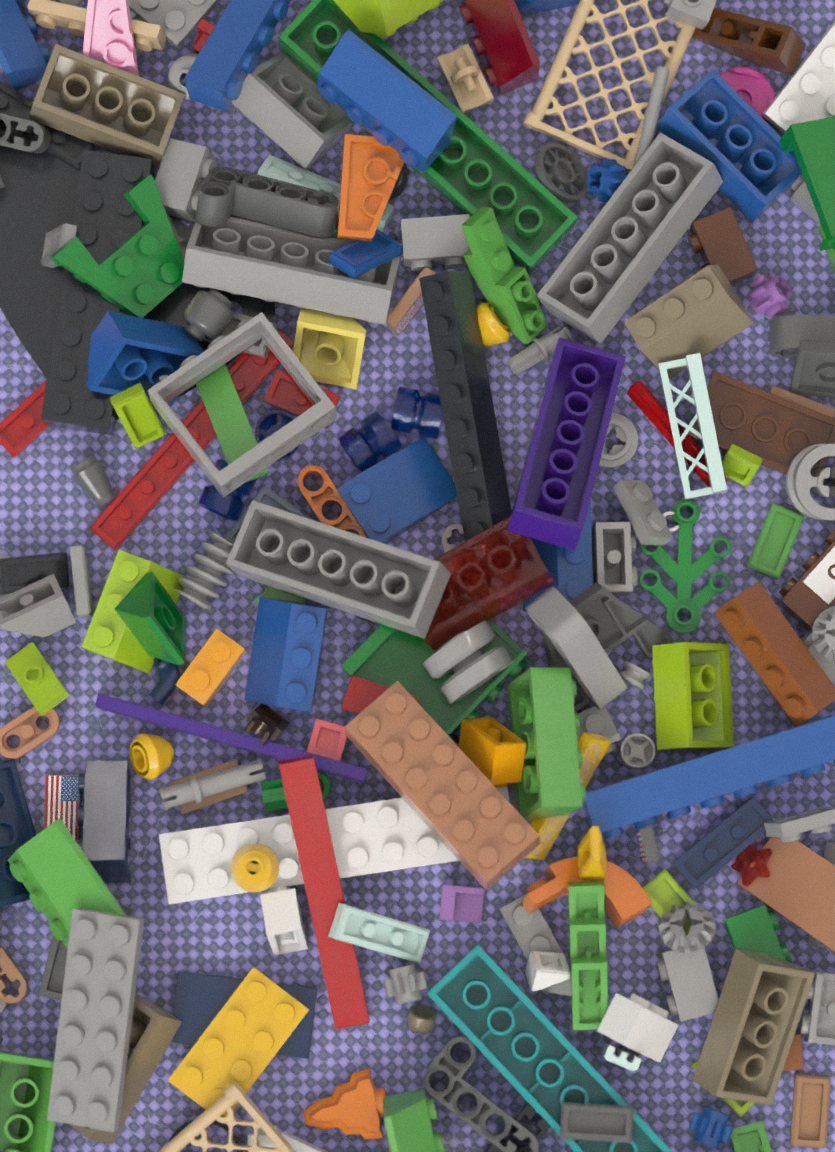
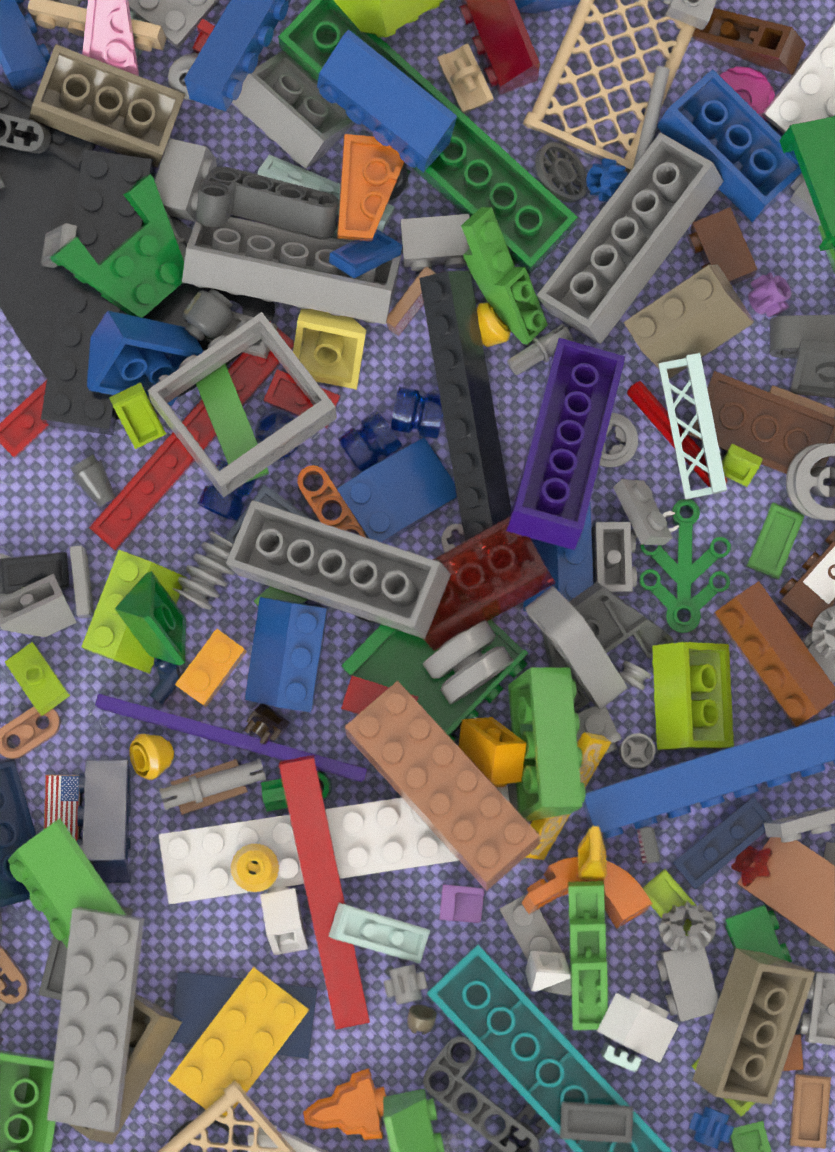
coral plate [307,718,347,761] -> none

